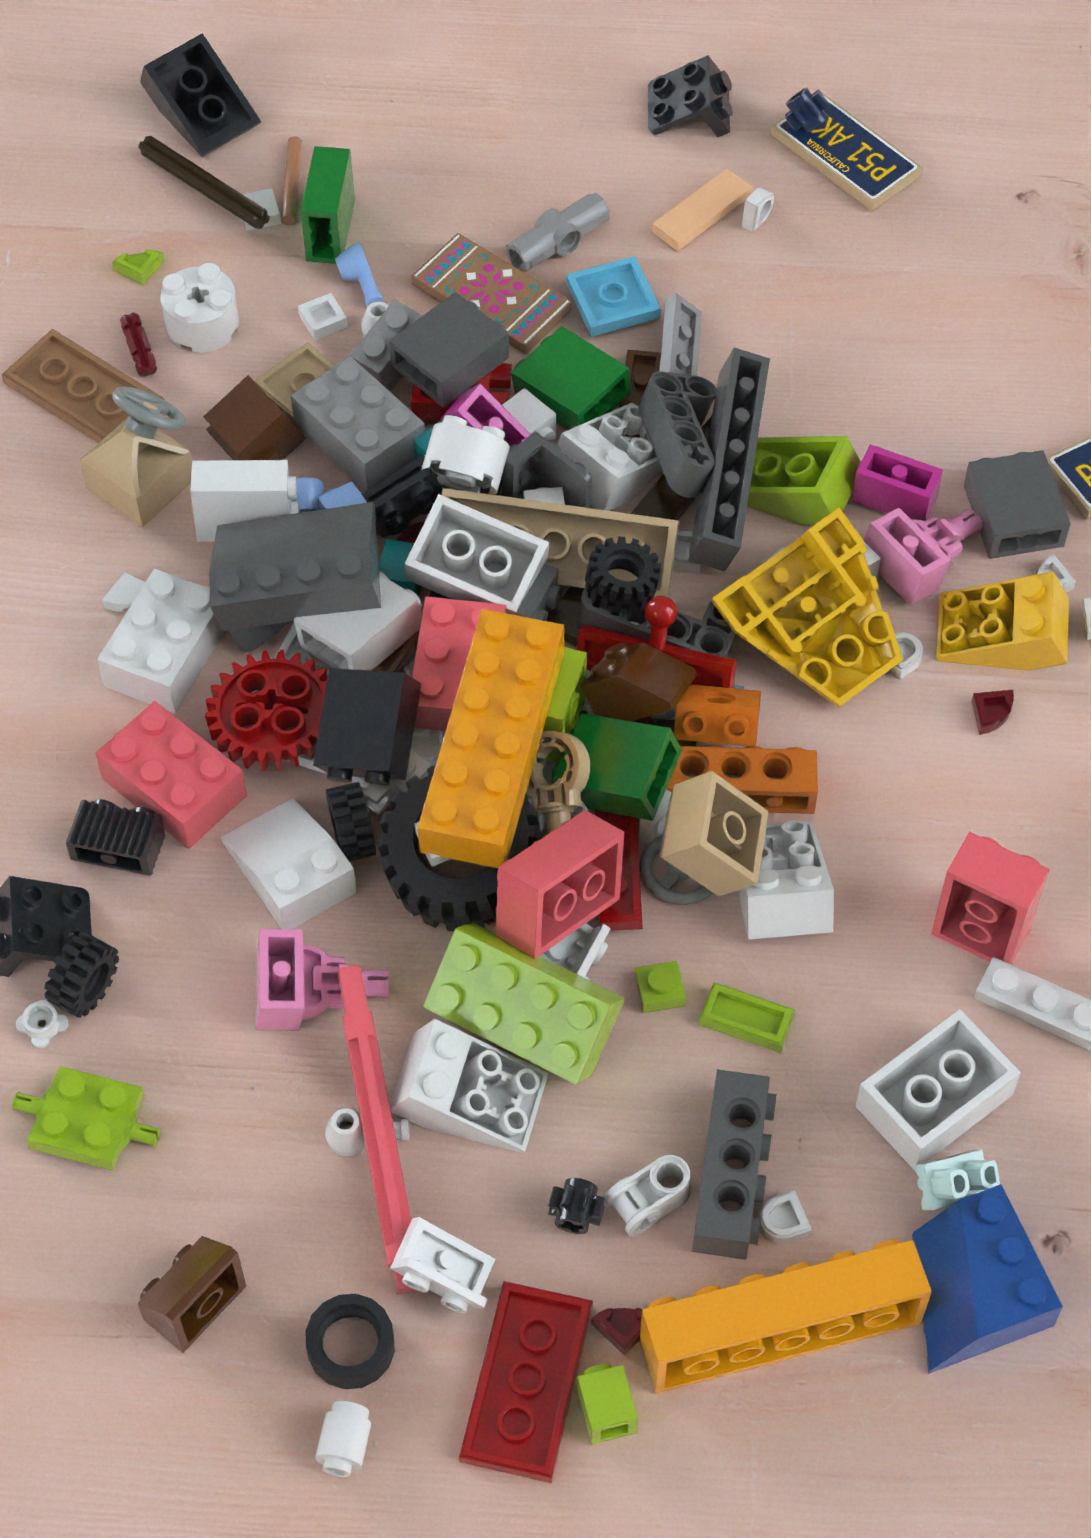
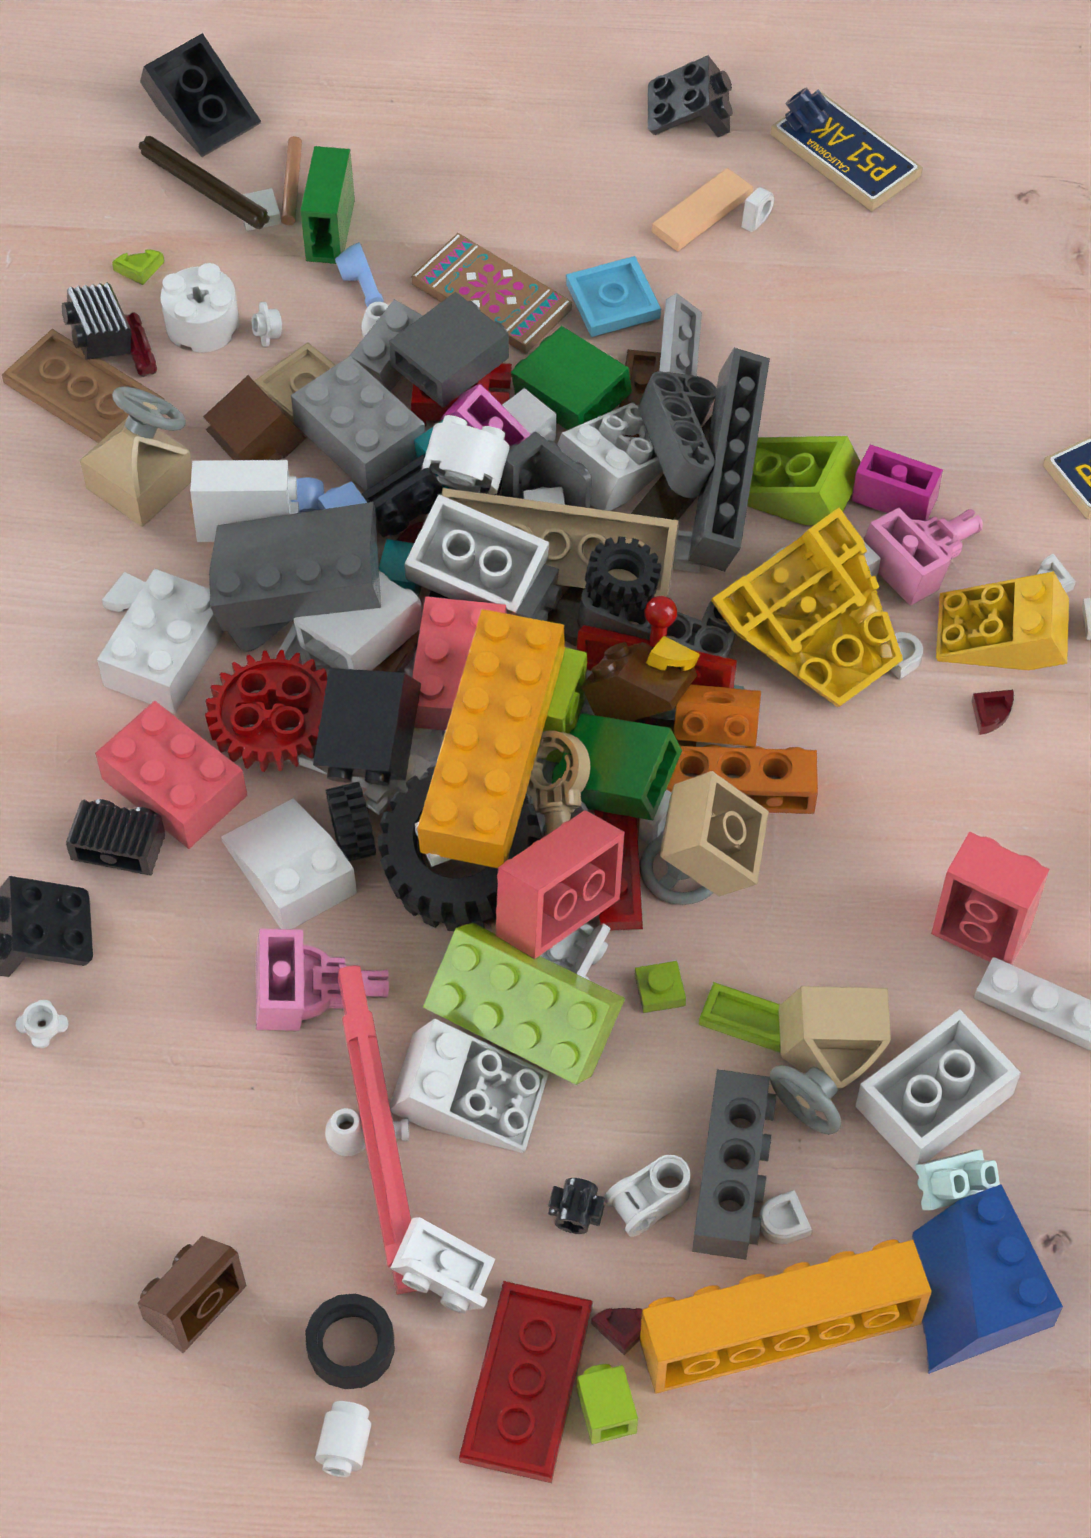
lime plate [12,1066,161,1171] -> none
black tyre [44,932,119,1018] -> none
white tile [298,293,348,341] -> none
light grey piece [506,192,609,272] -> none
white slope [738,820,834,940] -> none
dark grey brick [964,450,1071,559] -> none
none -> black brick [62,282,132,360]
none -> white plate [252,302,282,347]
none -> yellow tile [646,636,700,671]
none -> tan piece [770,986,891,1135]

